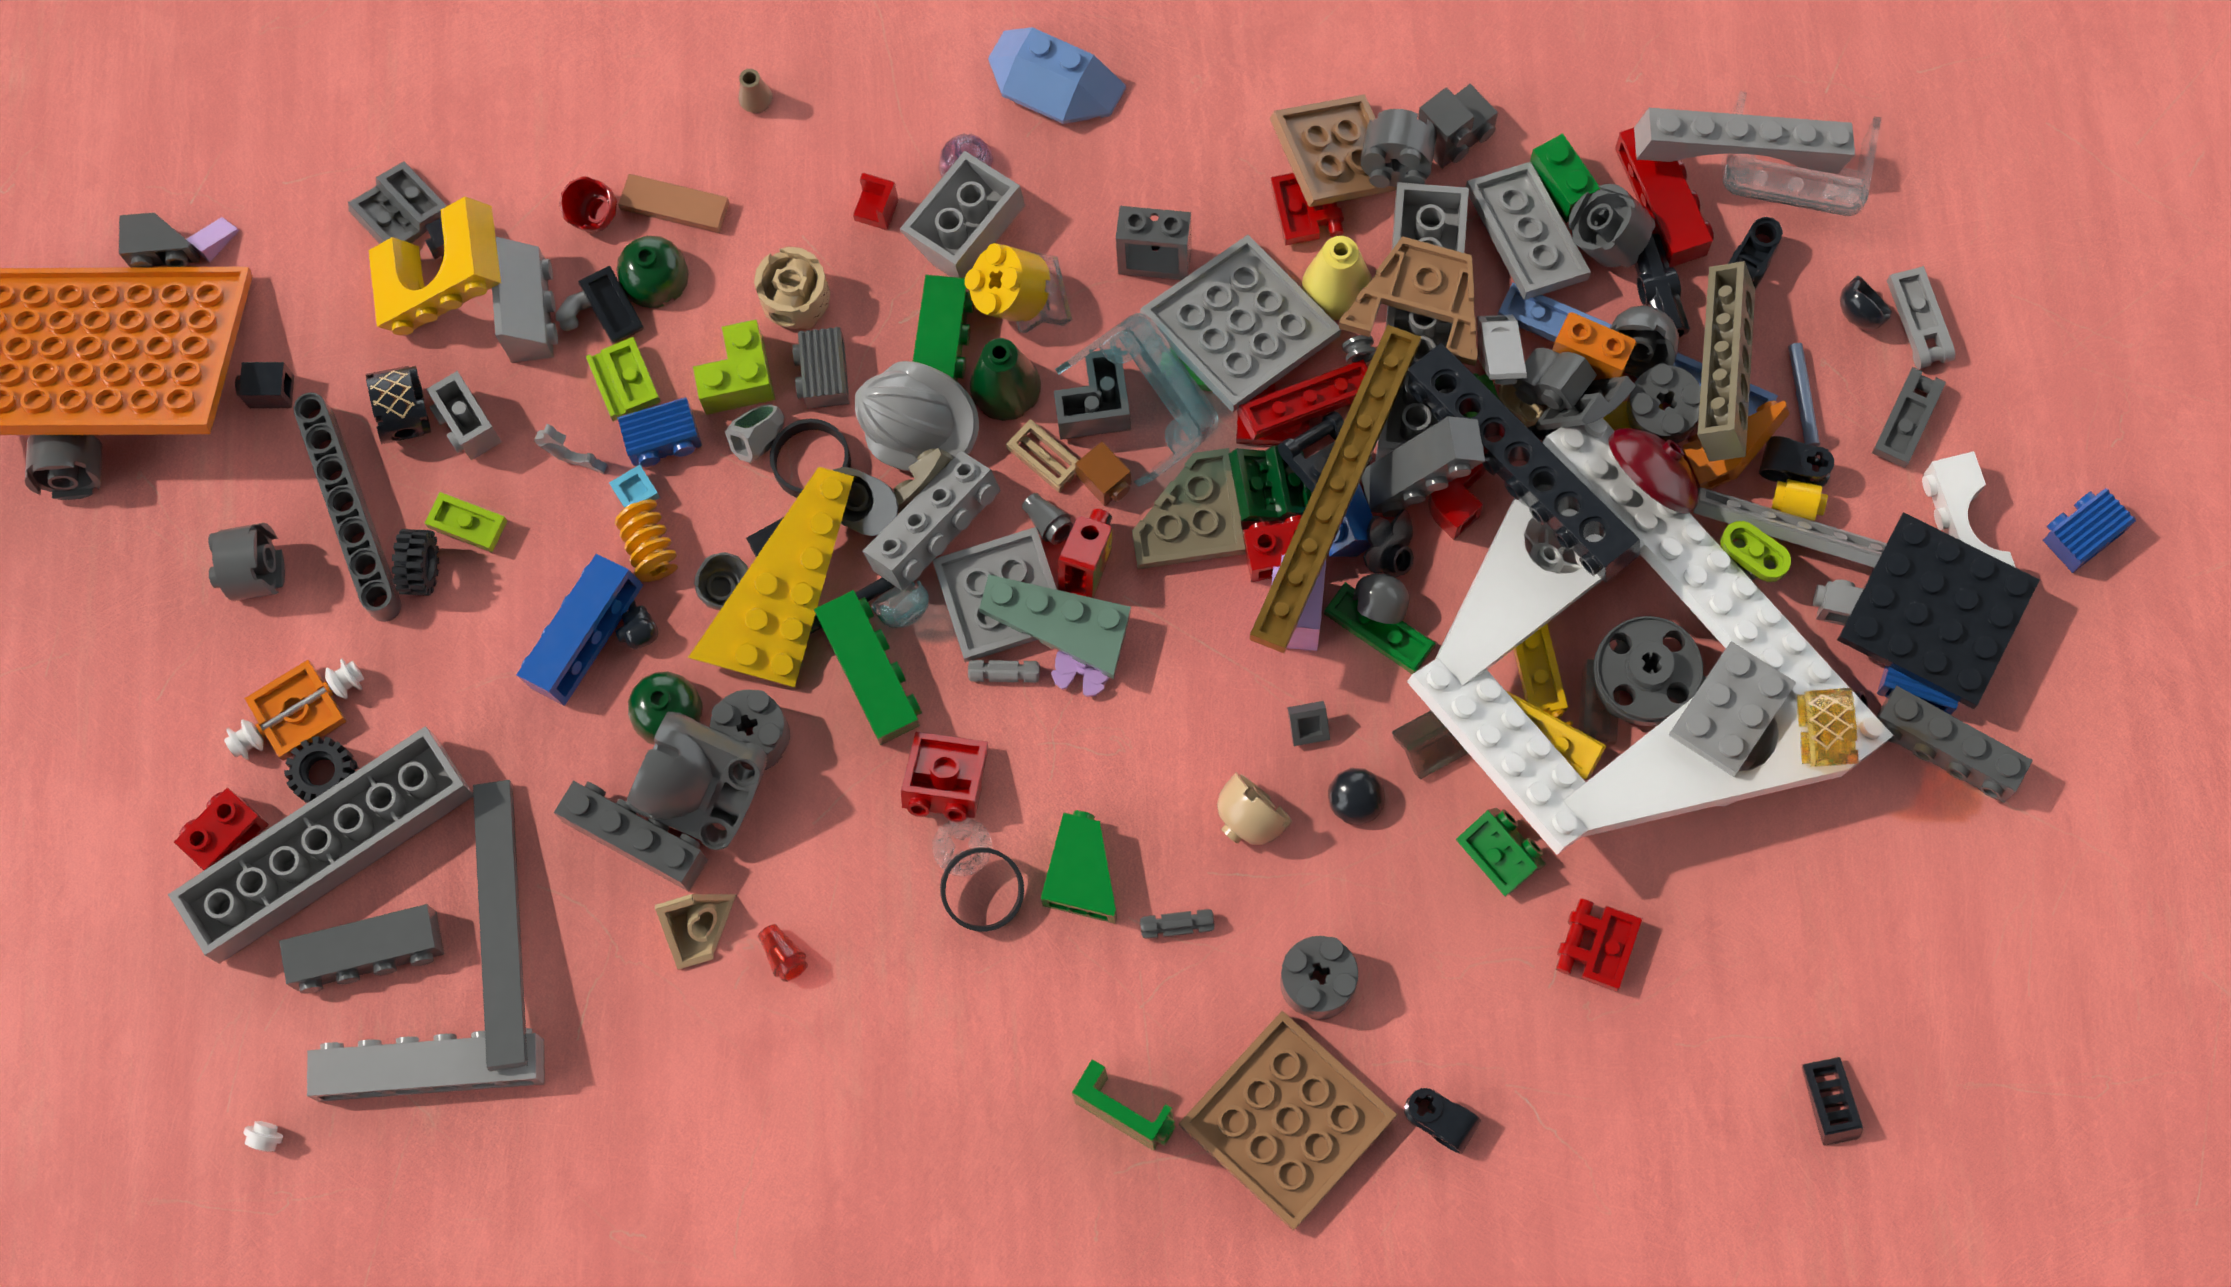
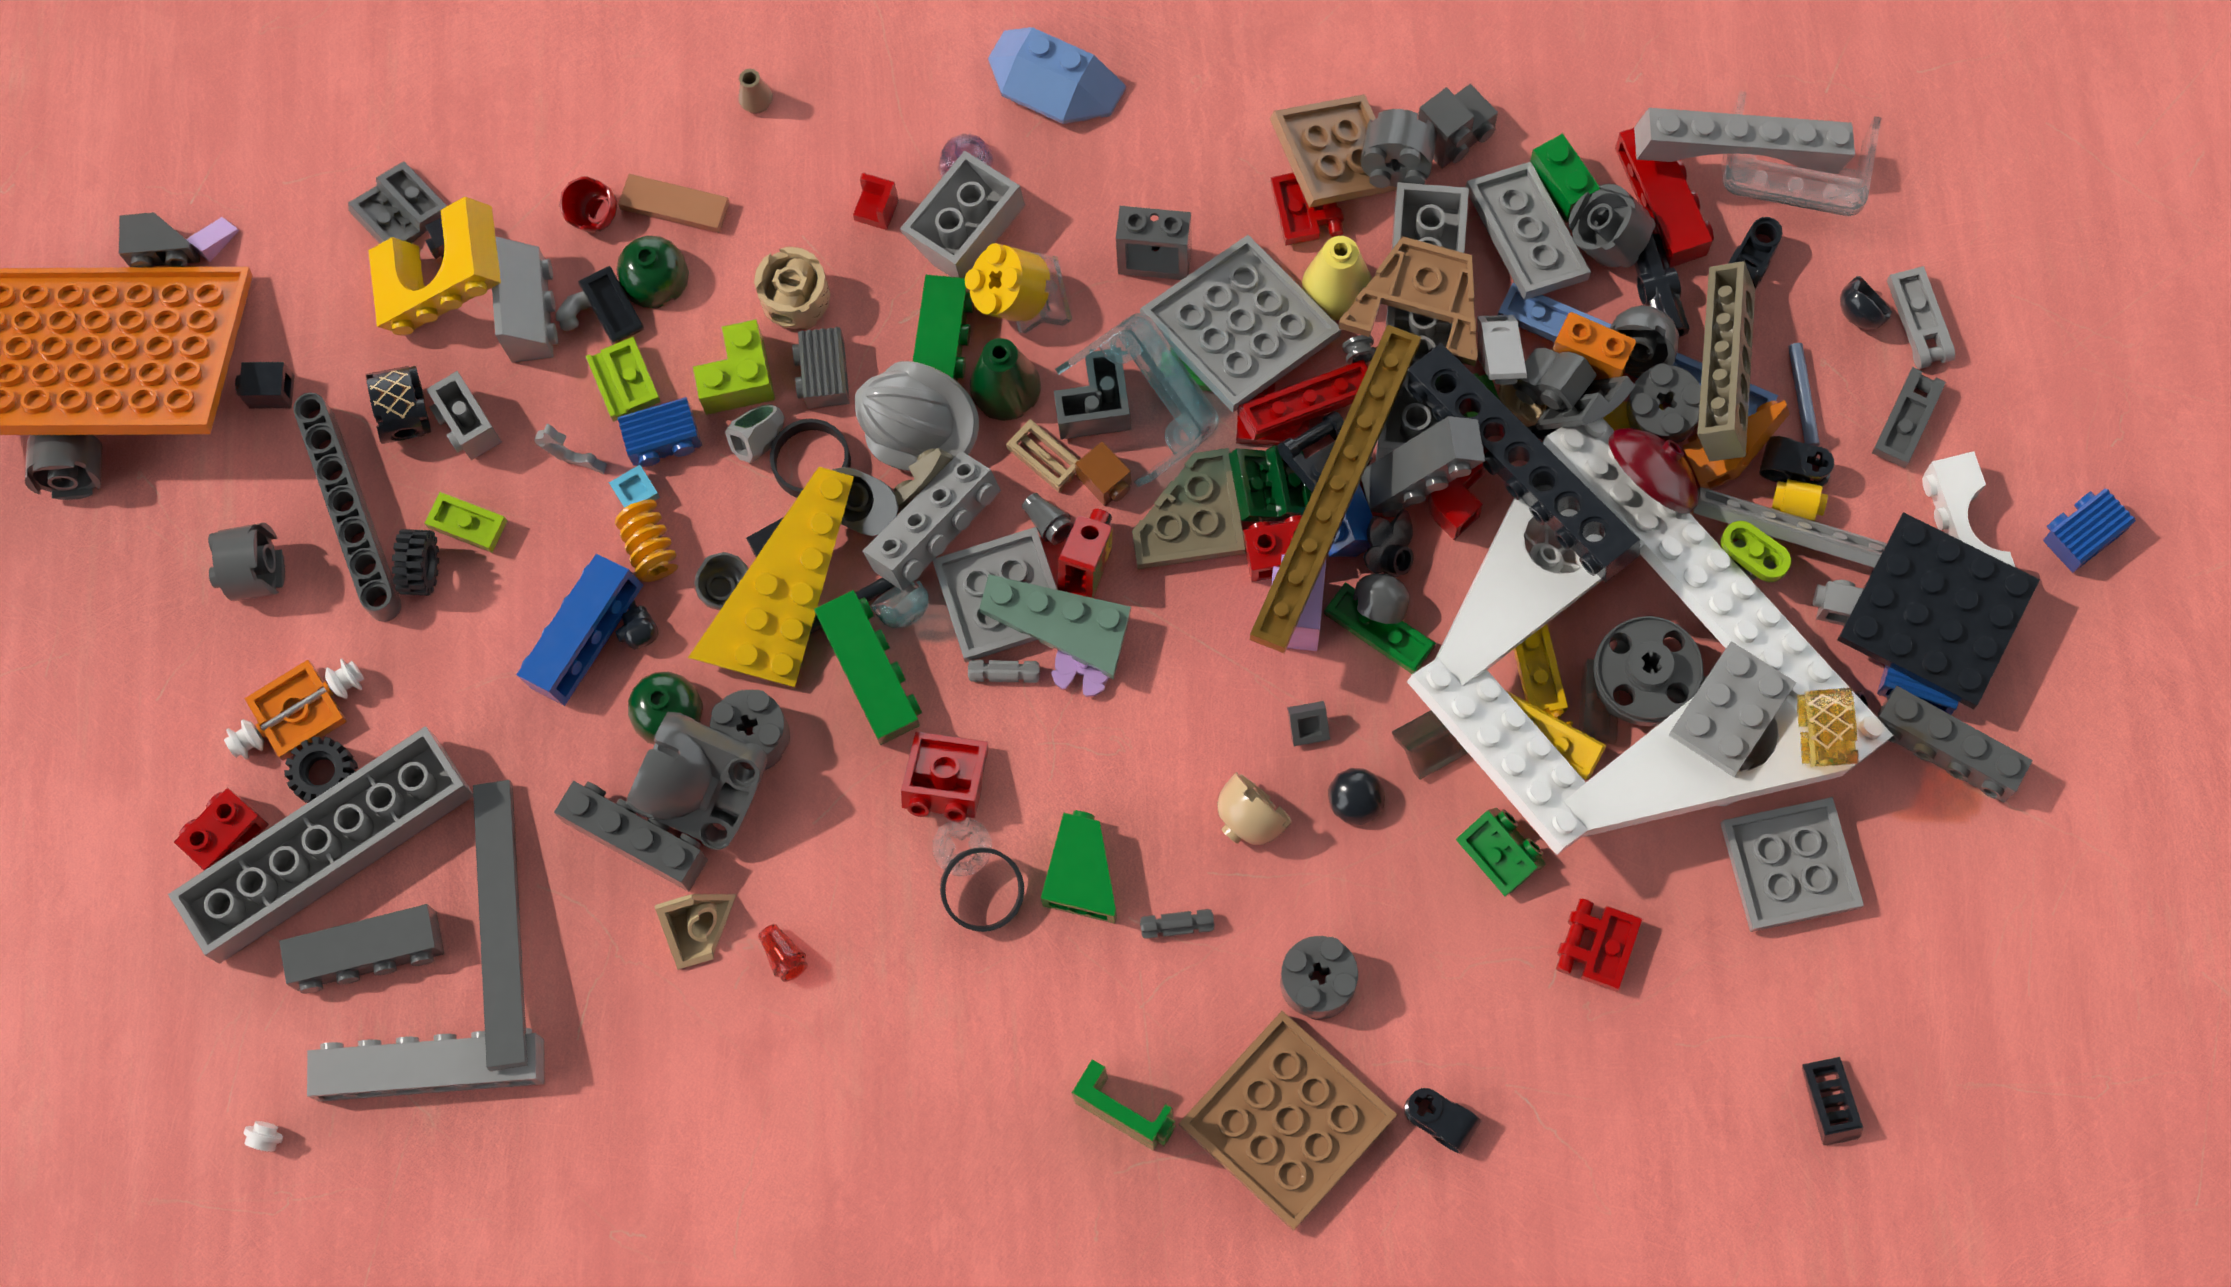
none -> light grey plate [1720,797,1864,932]

